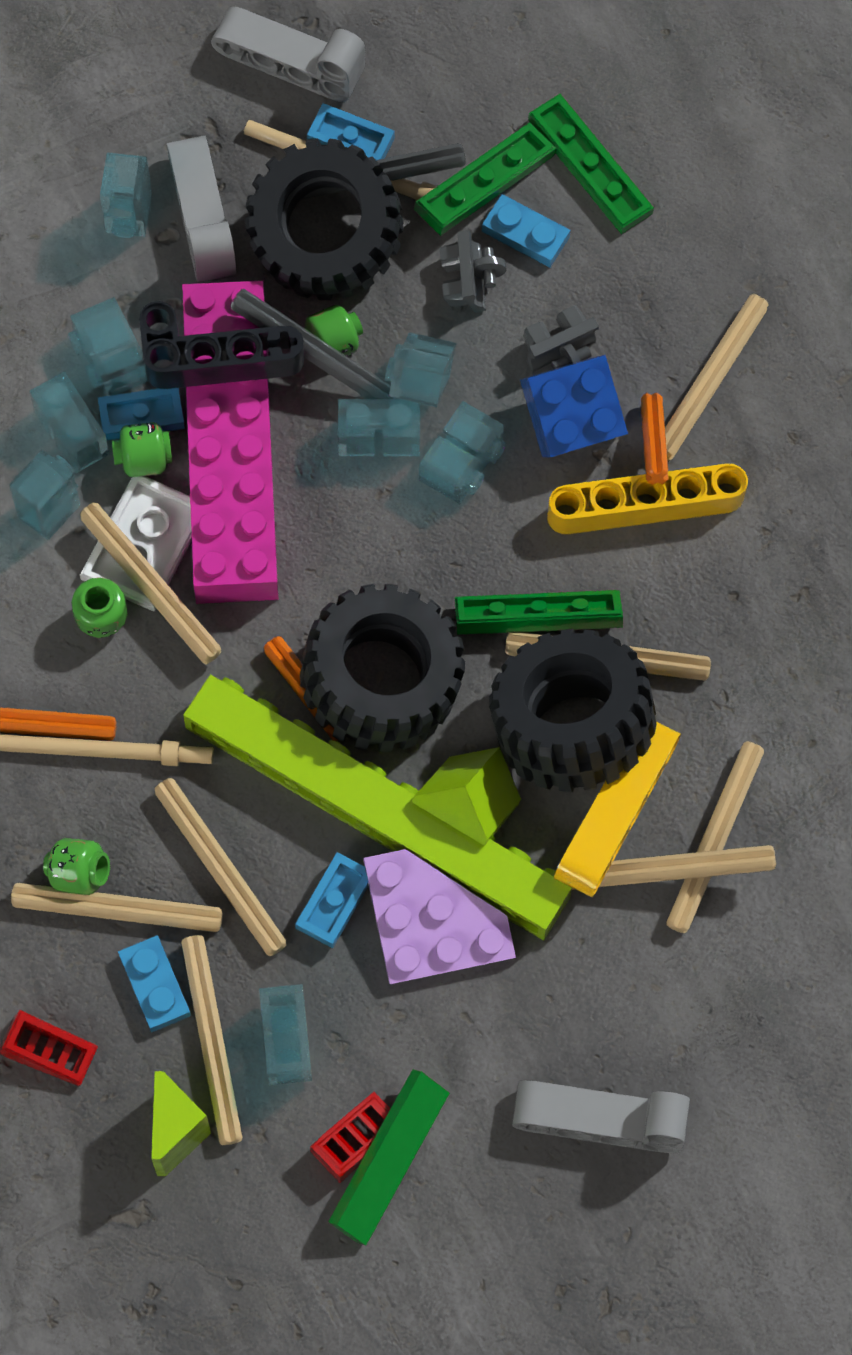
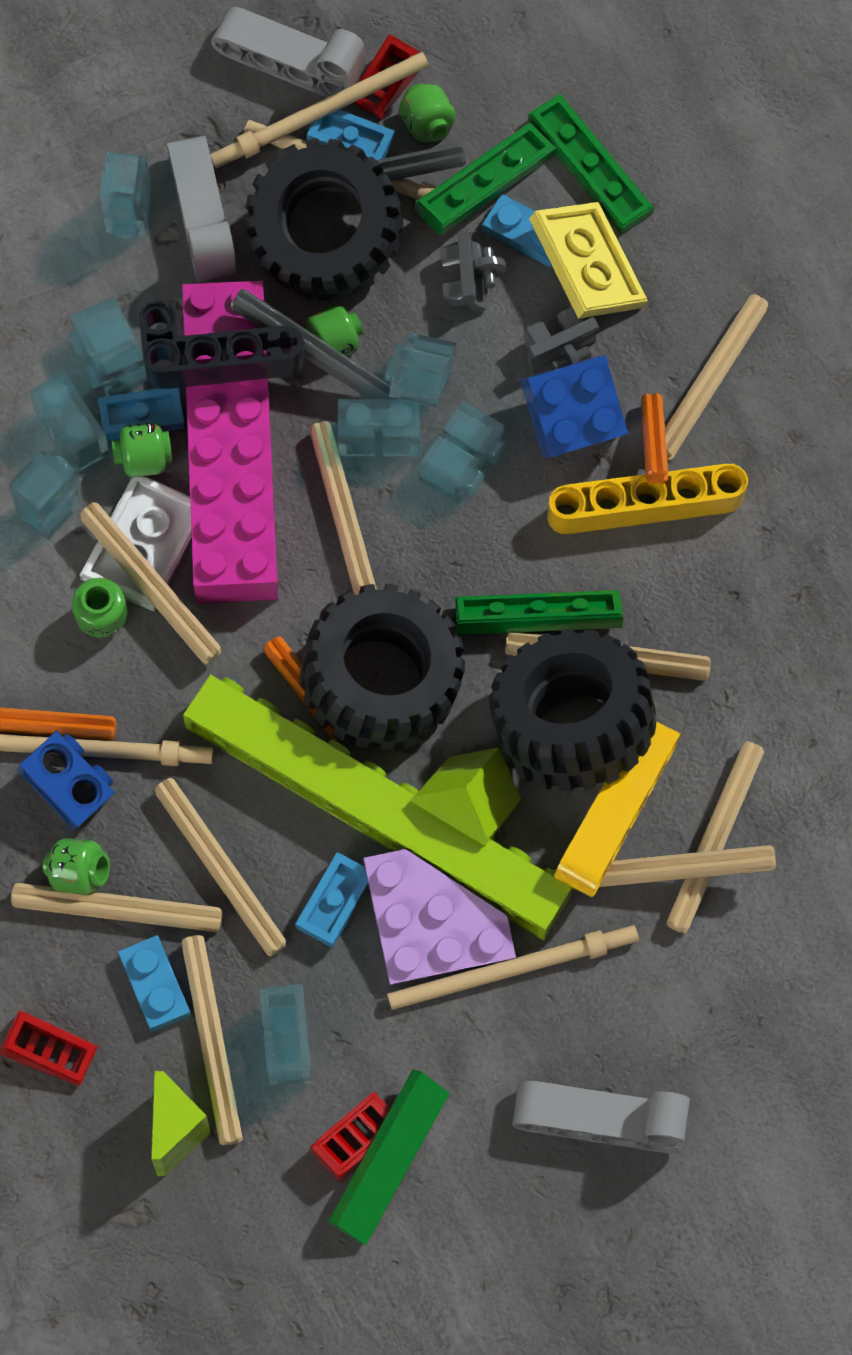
none -> blue brick [16,730,115,831]
none -> tan bar [210,52,429,169]
none -> tan axle [310,421,377,595]
none -> red slope [352,34,420,120]
none -> tan bar [387,925,639,1010]
none -> bright green head [398,83,456,143]
none -> light yellow tile [529,202,648,319]

